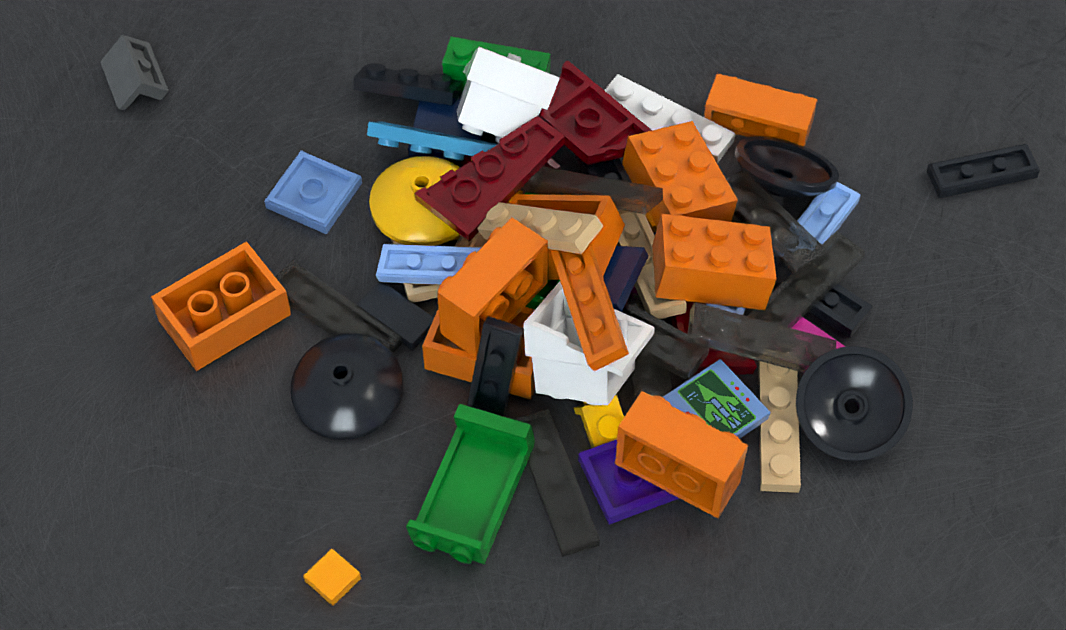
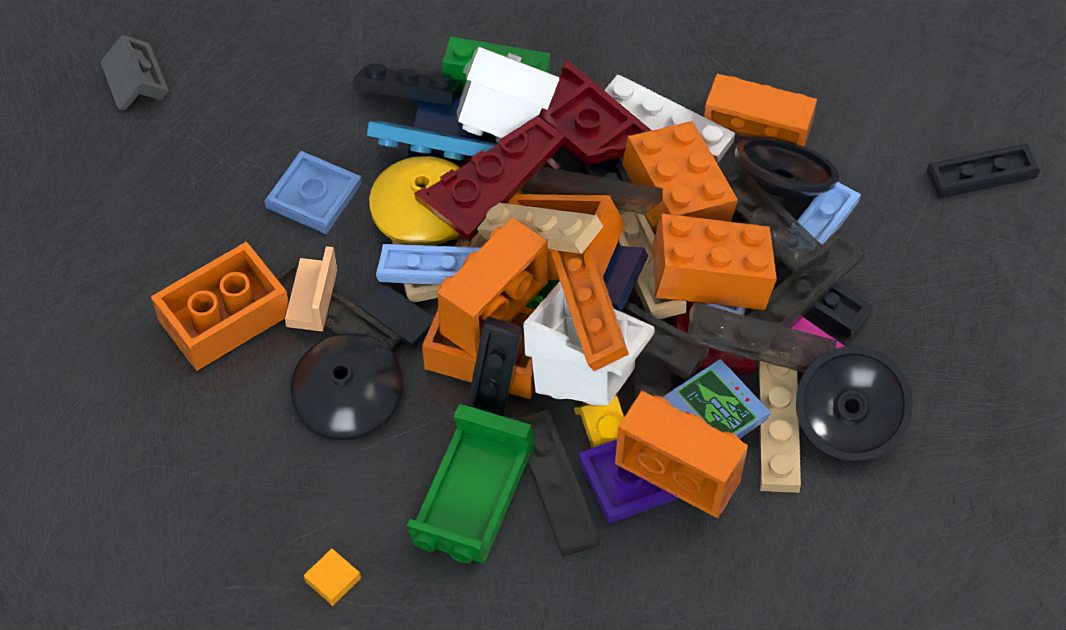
none -> light nougat panel [285,246,337,332]

